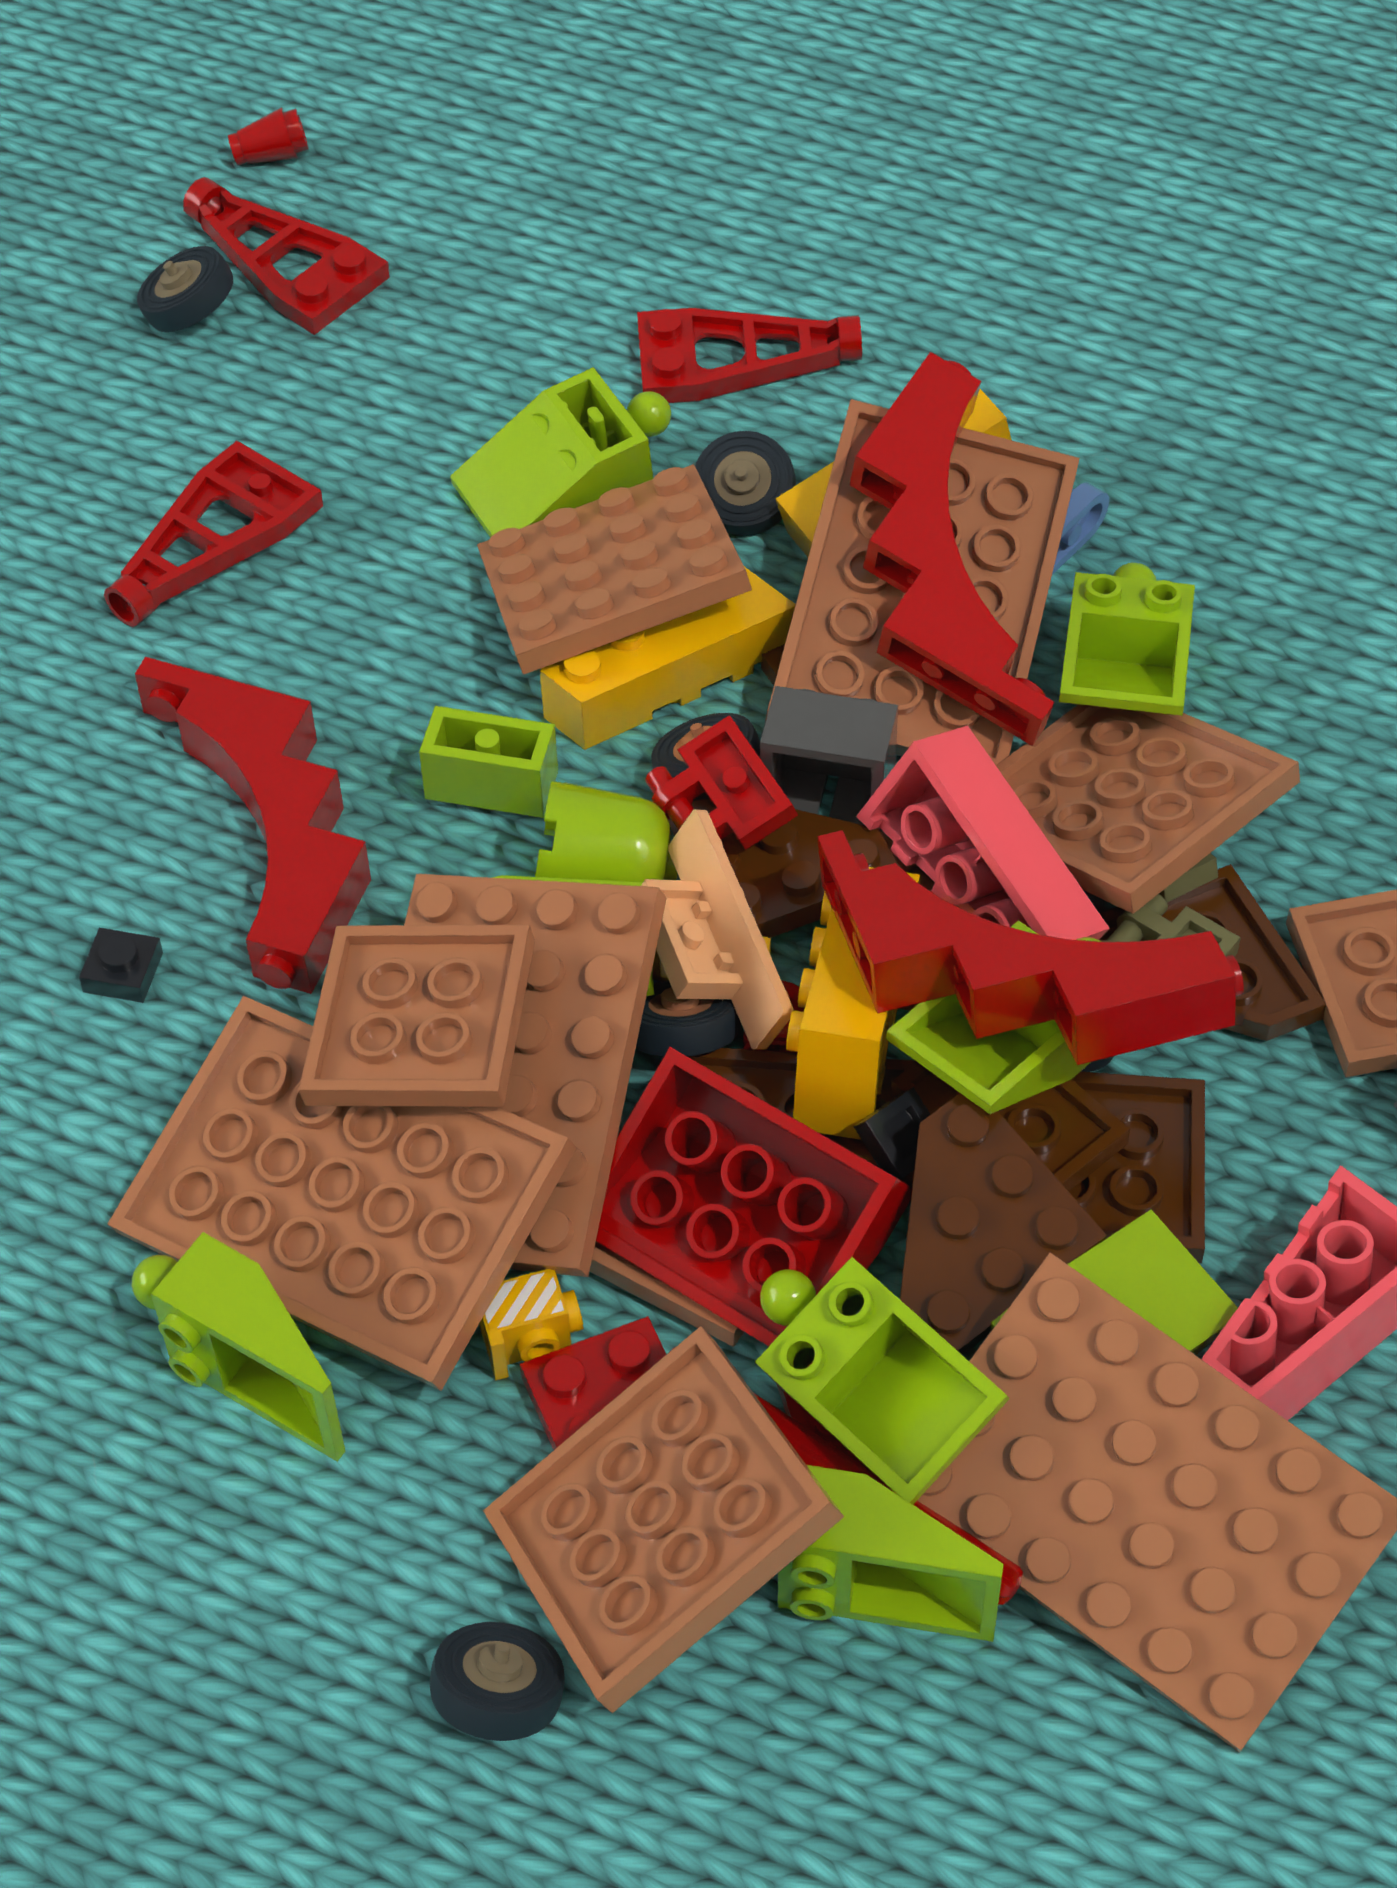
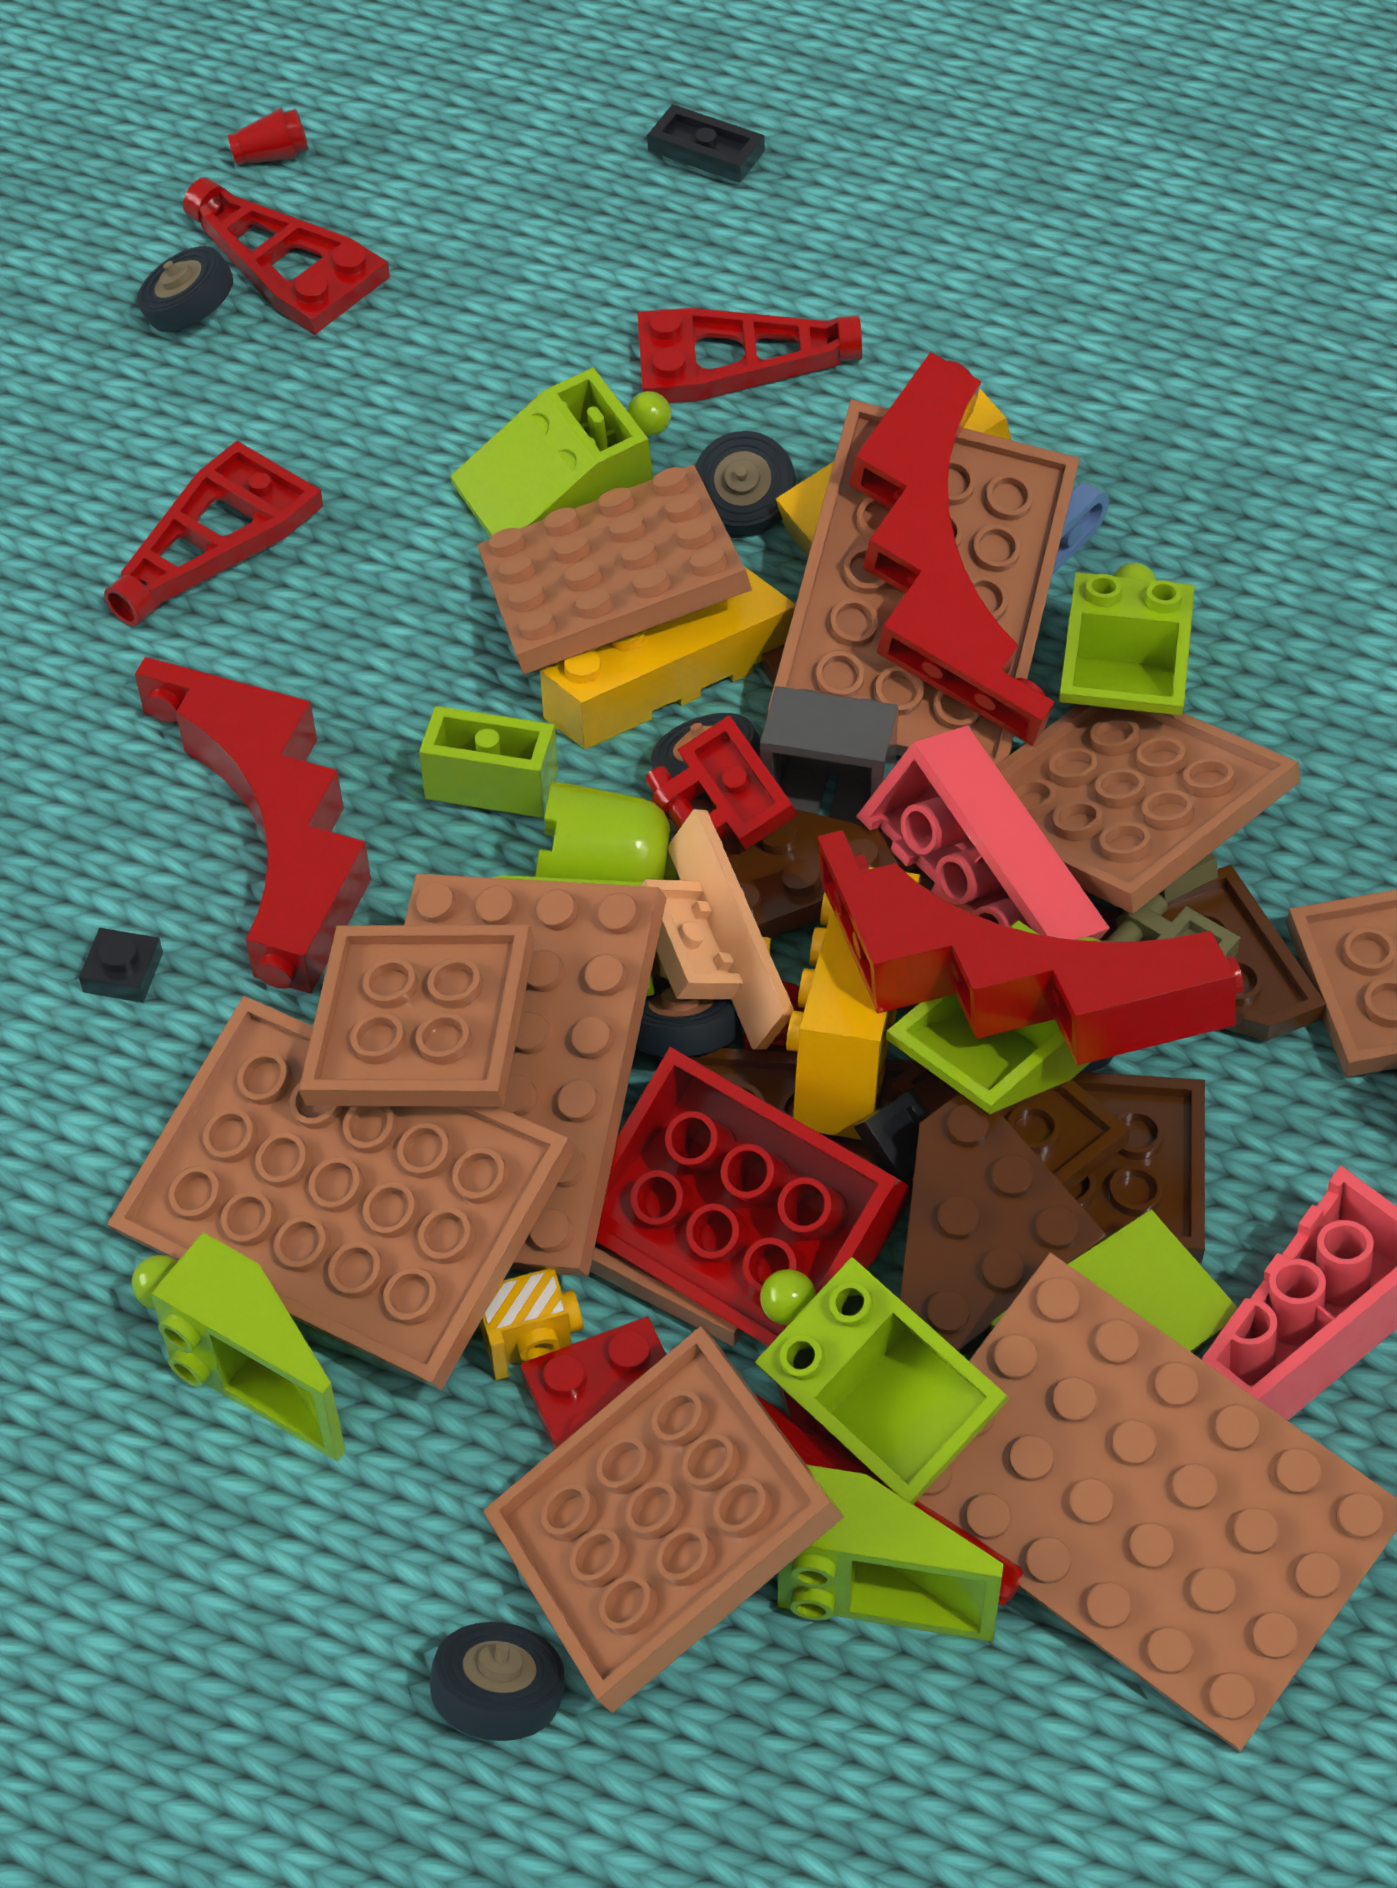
none -> black plate [647,104,765,183]

